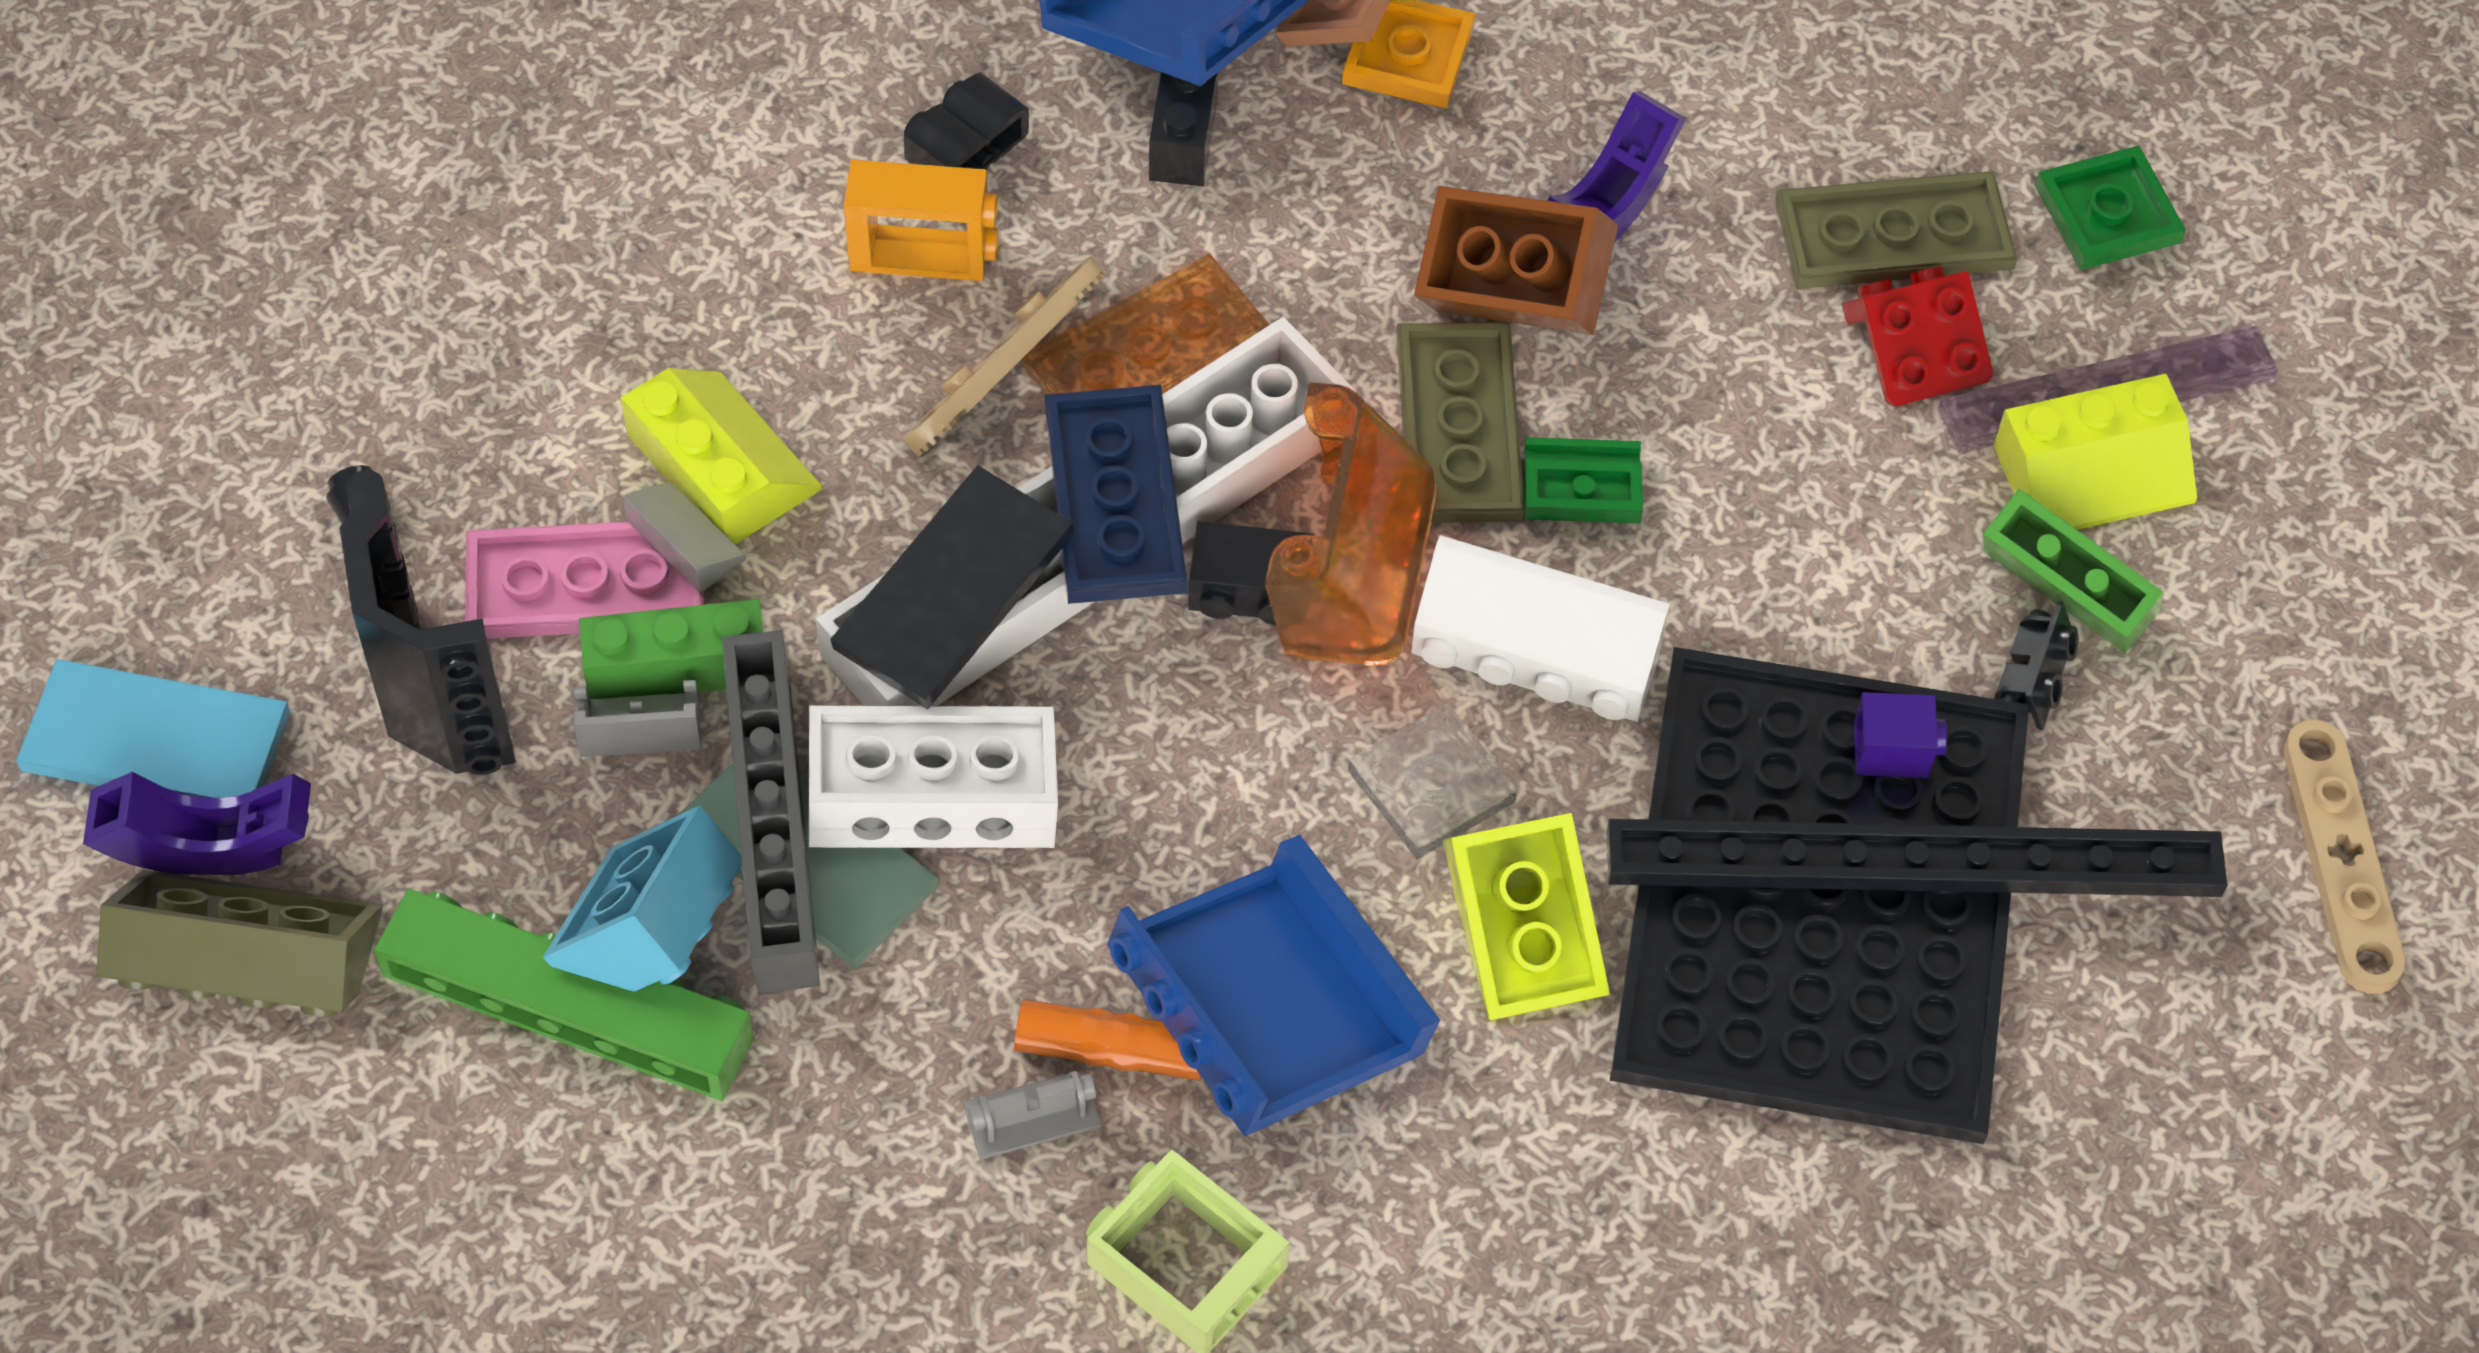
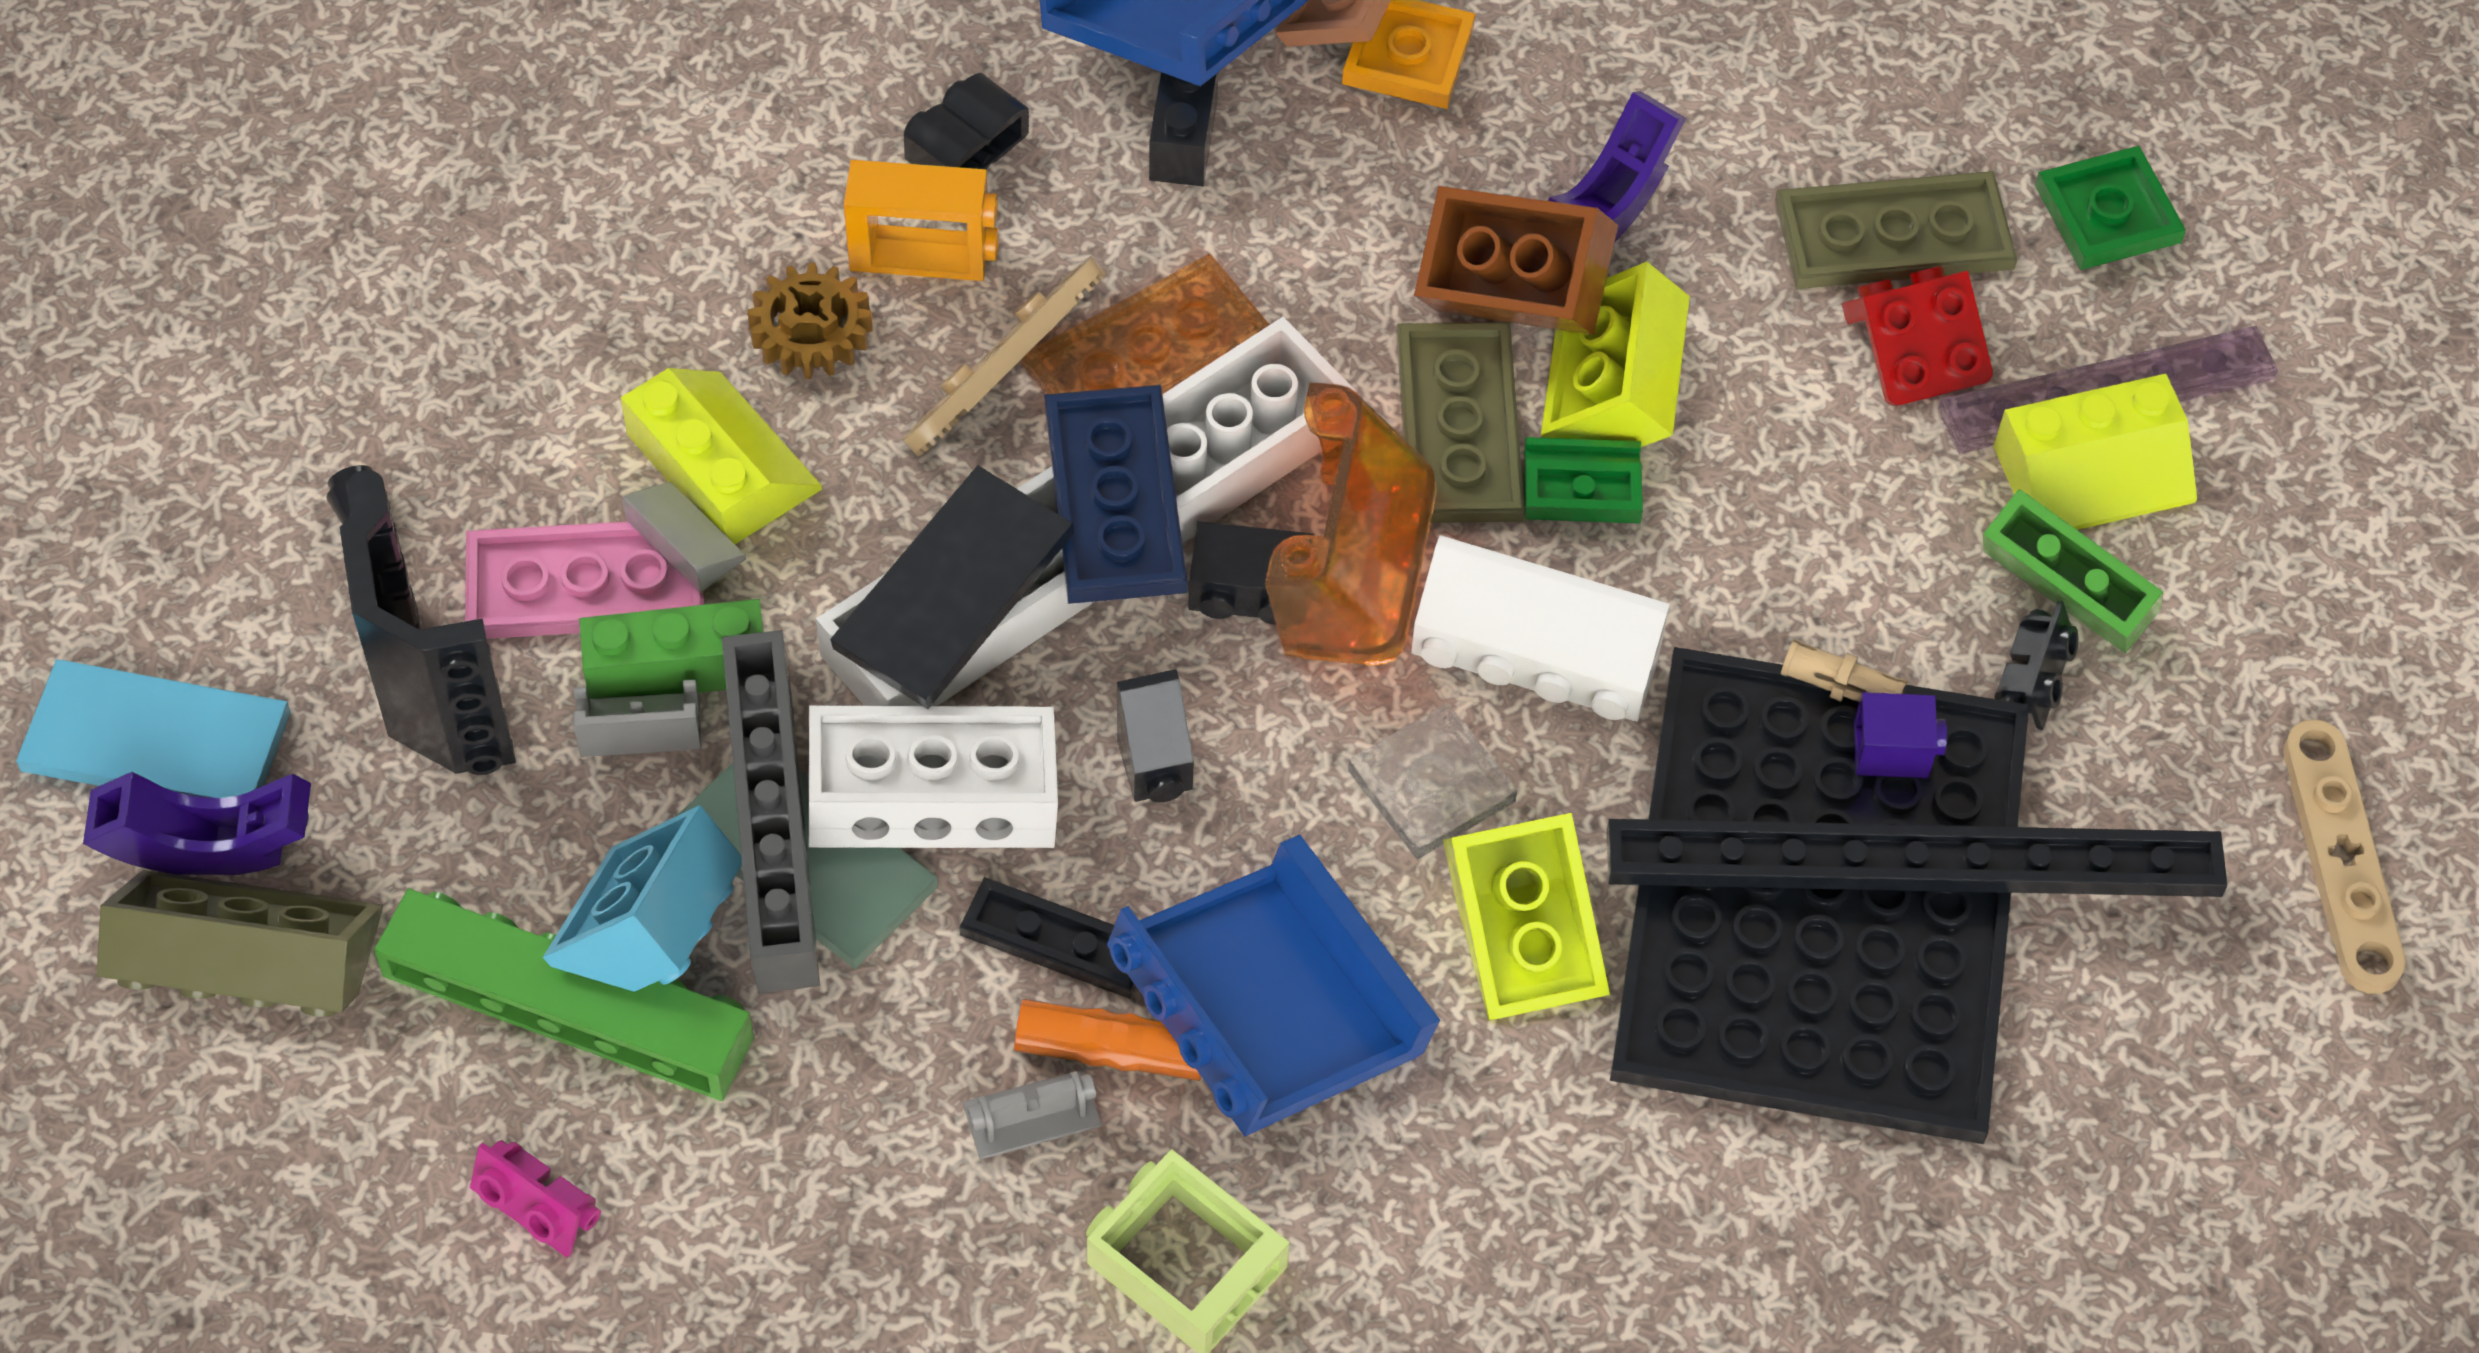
none -> dark pink hinge [470,1140,601,1258]
none -> pearl gold gear [747,262,873,379]
none -> black tile [959,877,1136,999]
none -> slope [1117,669,1194,803]
none -> neon yellow slope [1540,261,1690,447]
none -> tan pin [1781,638,1908,702]

